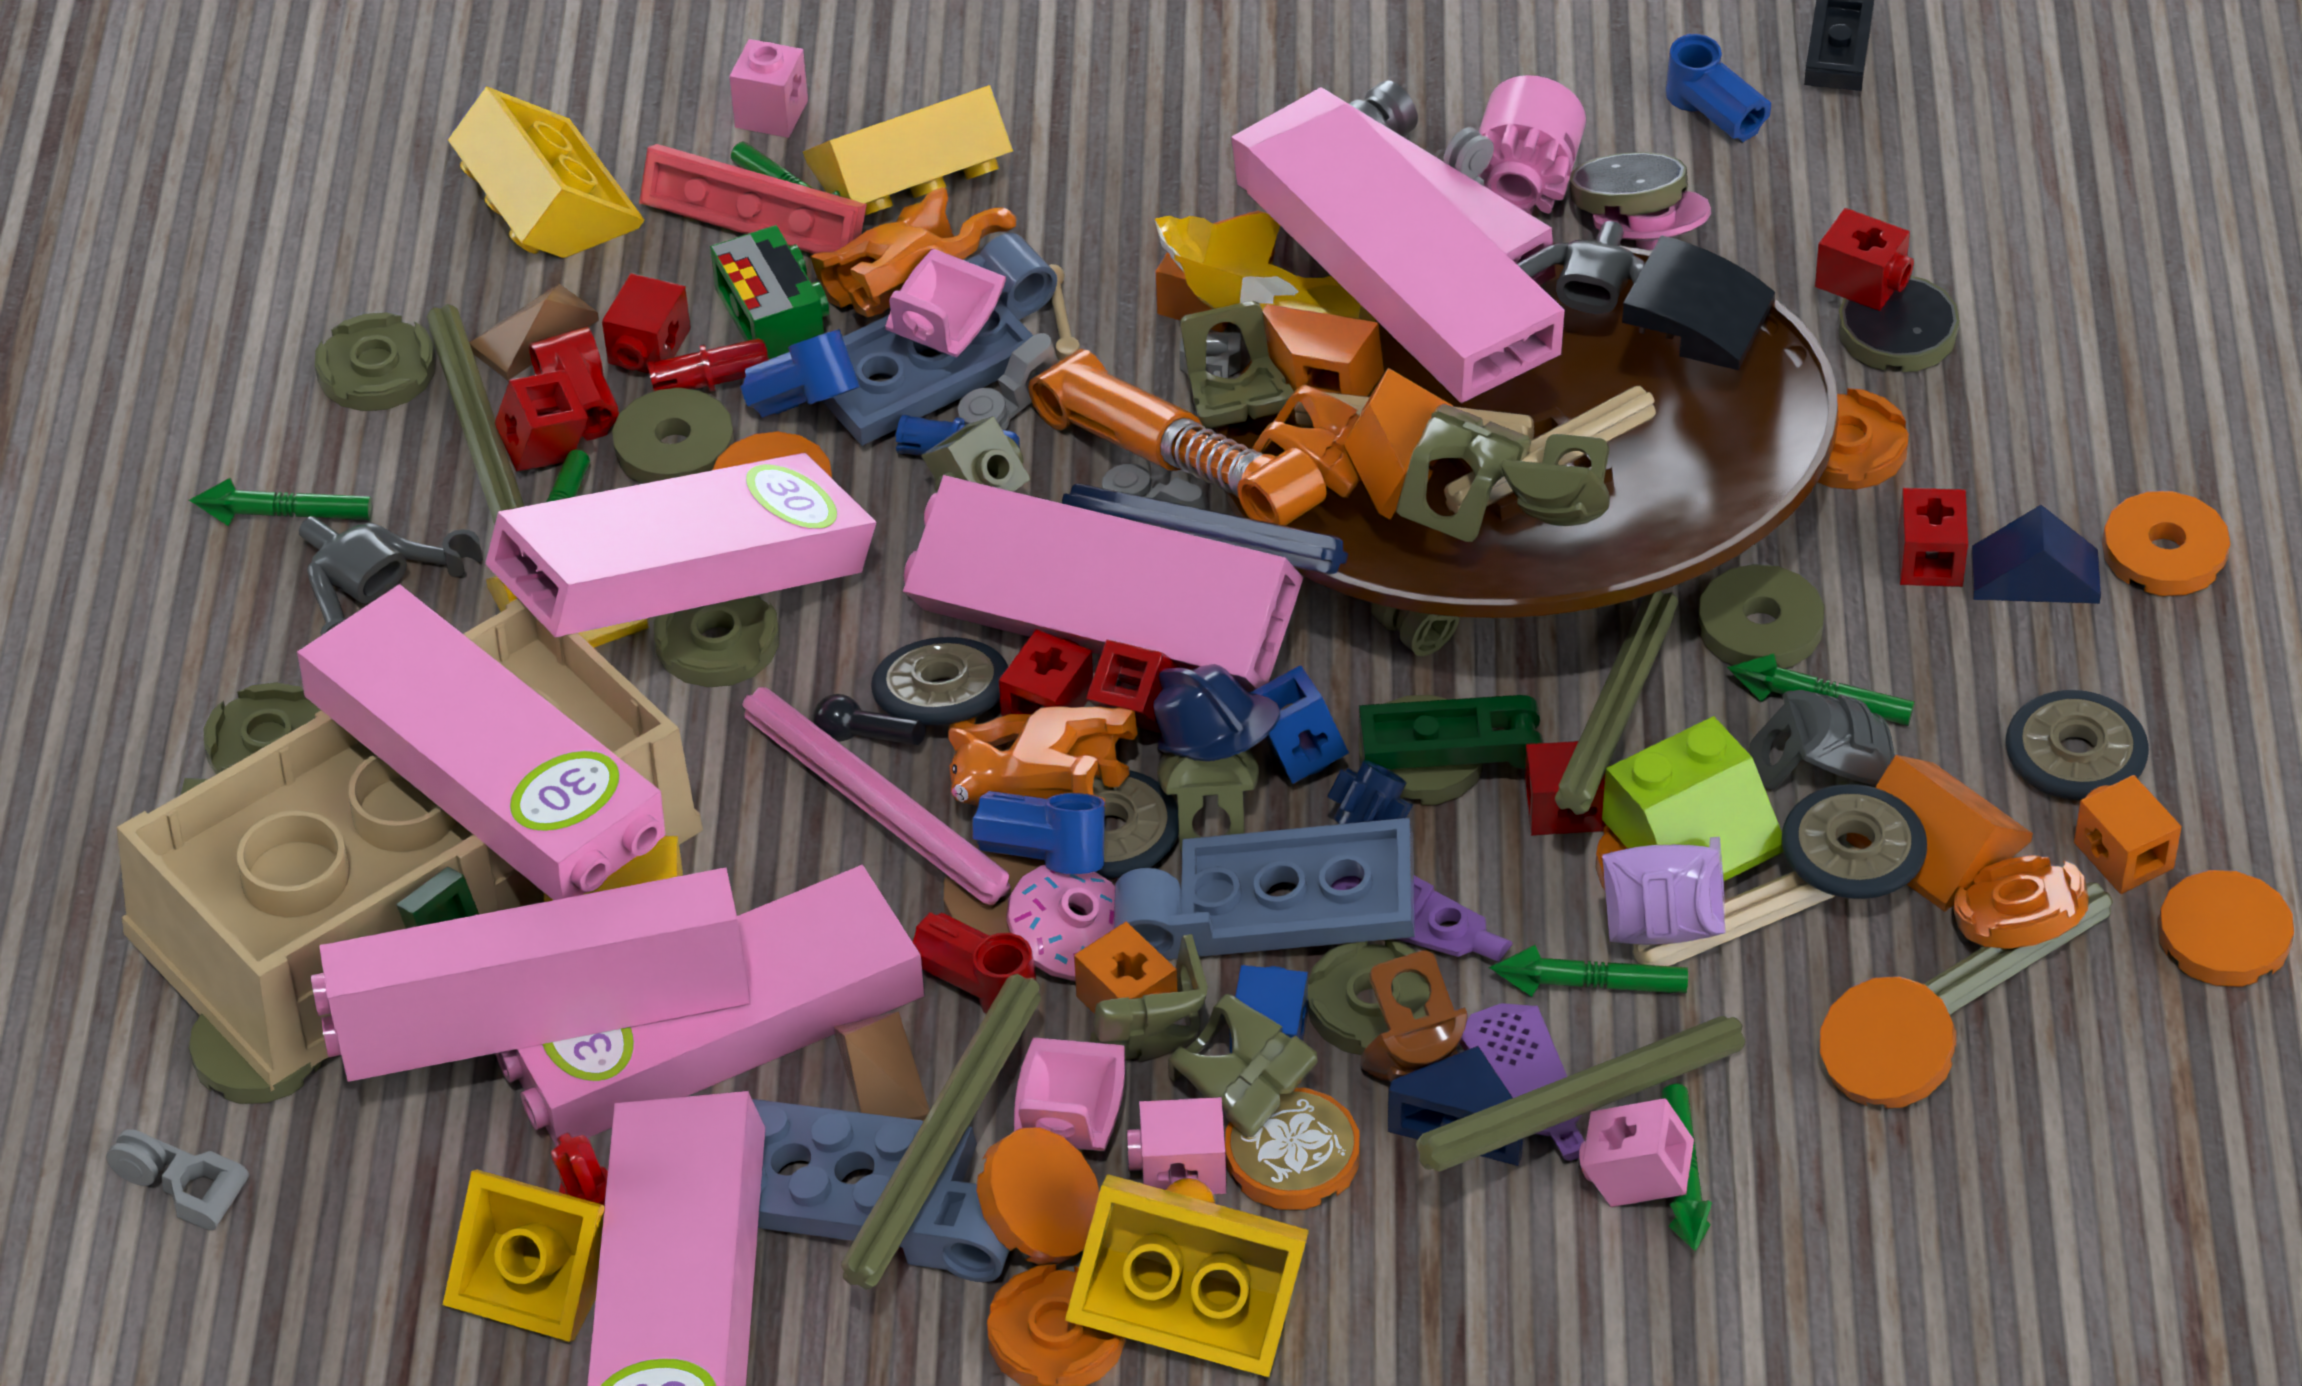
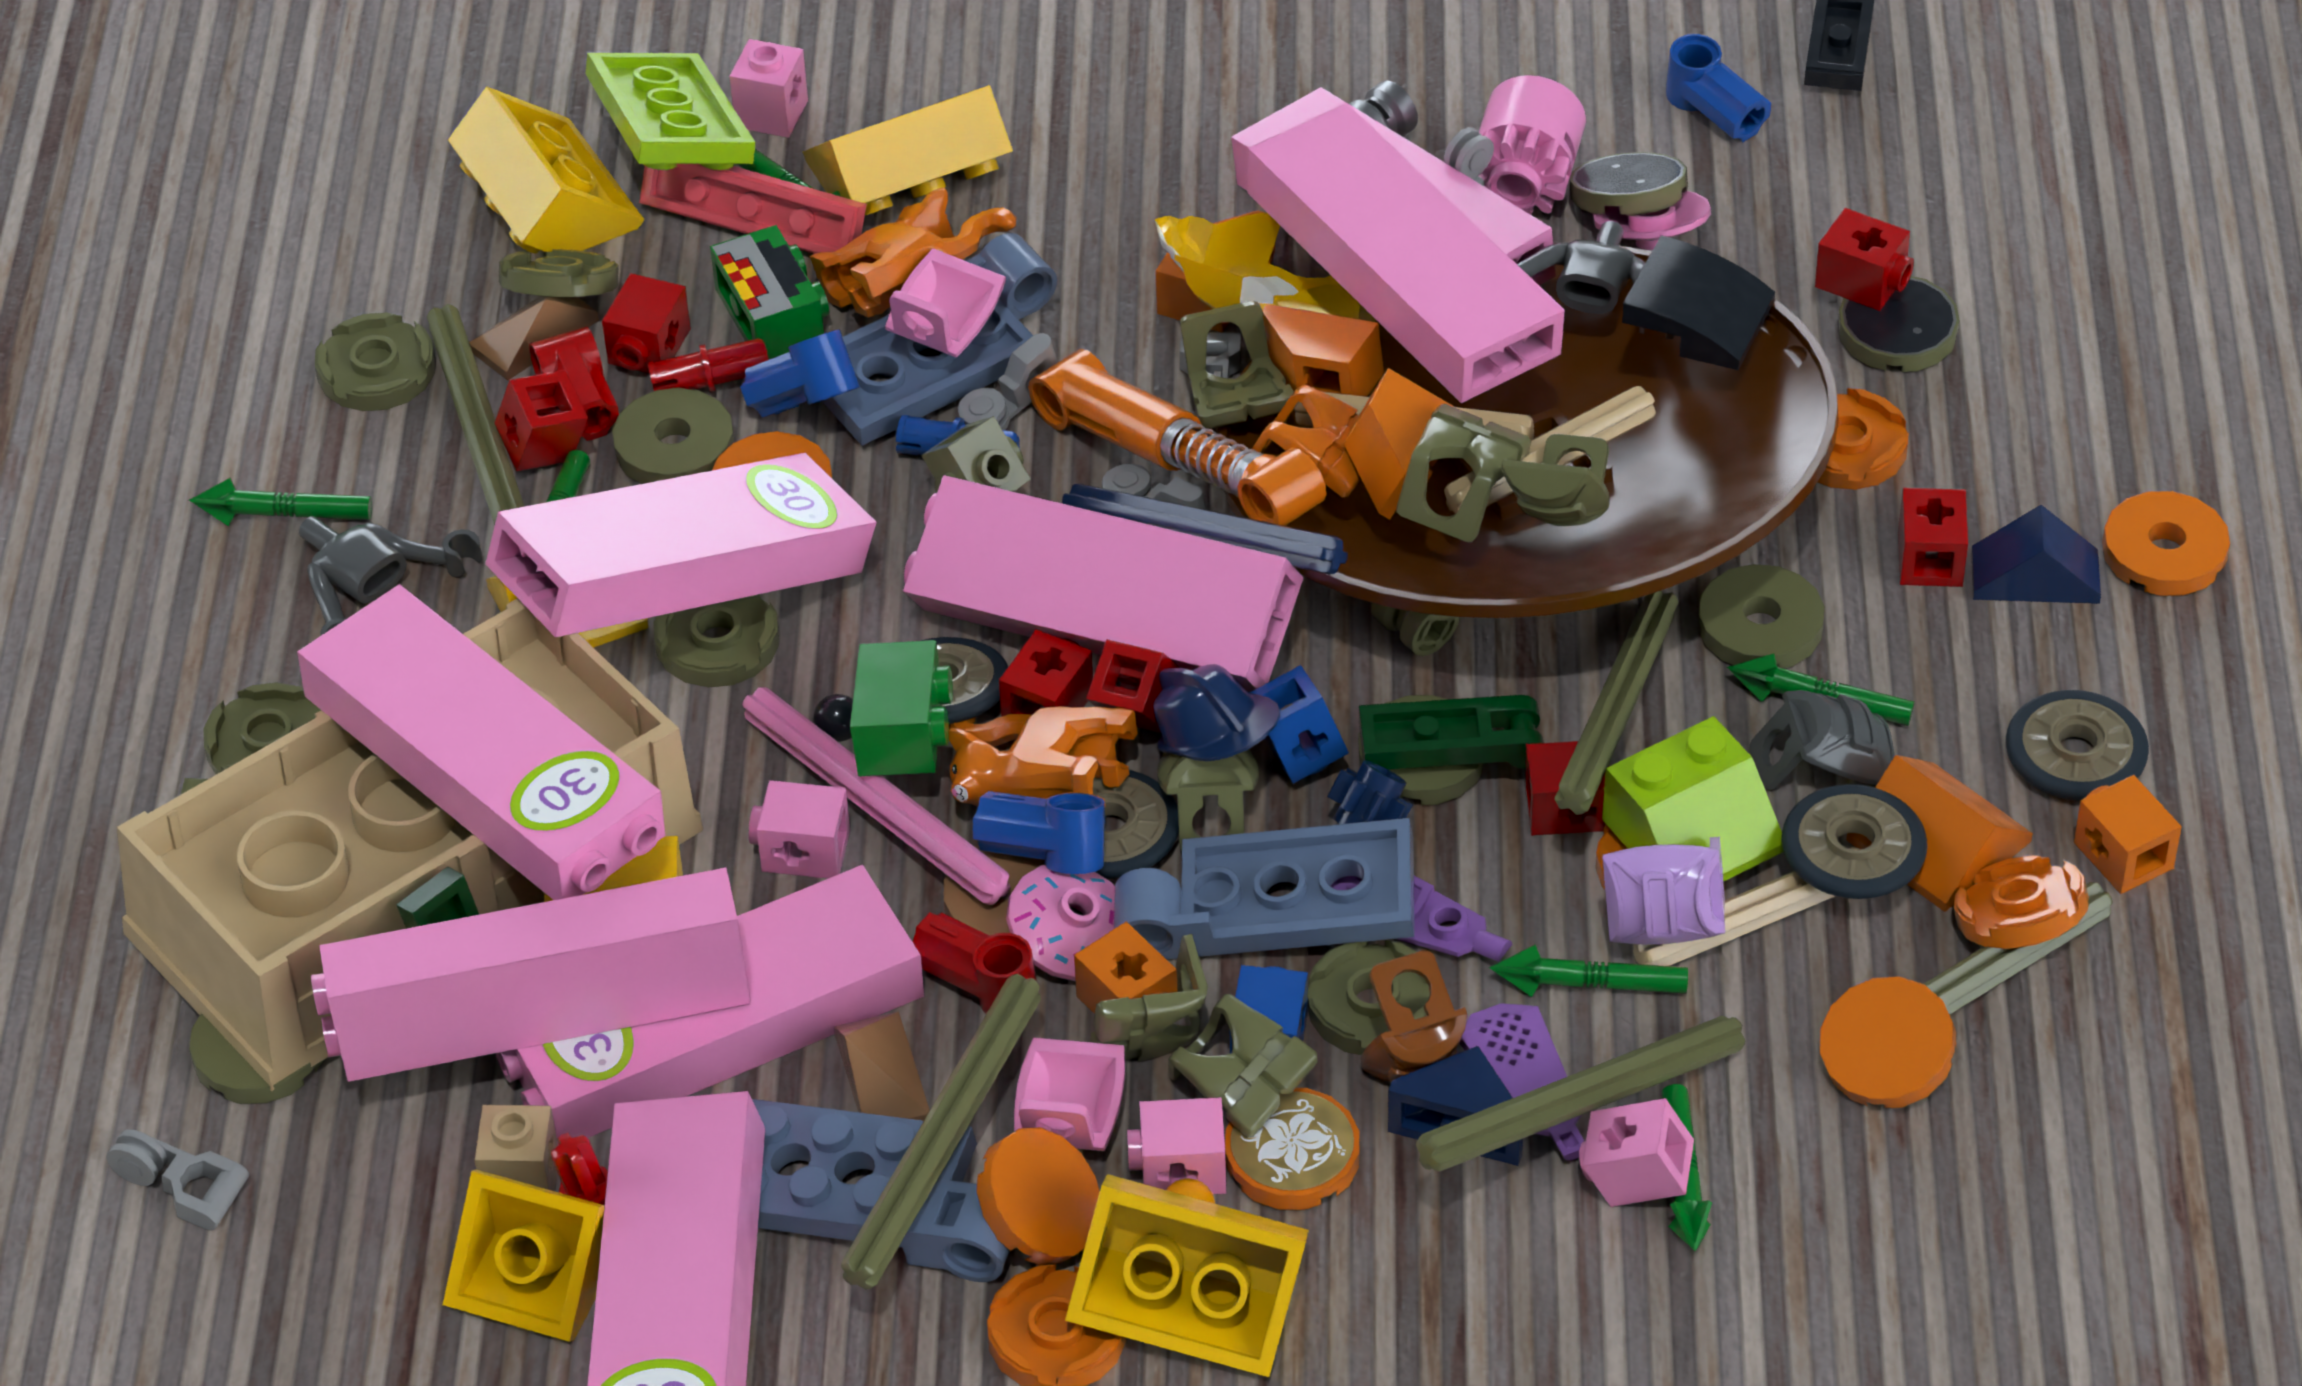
tan hinge [1049,264,1080,360] -> none
orange tile [2158,870,2294,987] -> none
none -> tan brick [475,1105,558,1191]
none -> olive tile [499,249,619,297]
none -> lime plate [585,53,755,170]
none -> bright pink brick [749,780,850,878]
none -> green brick [850,640,953,776]

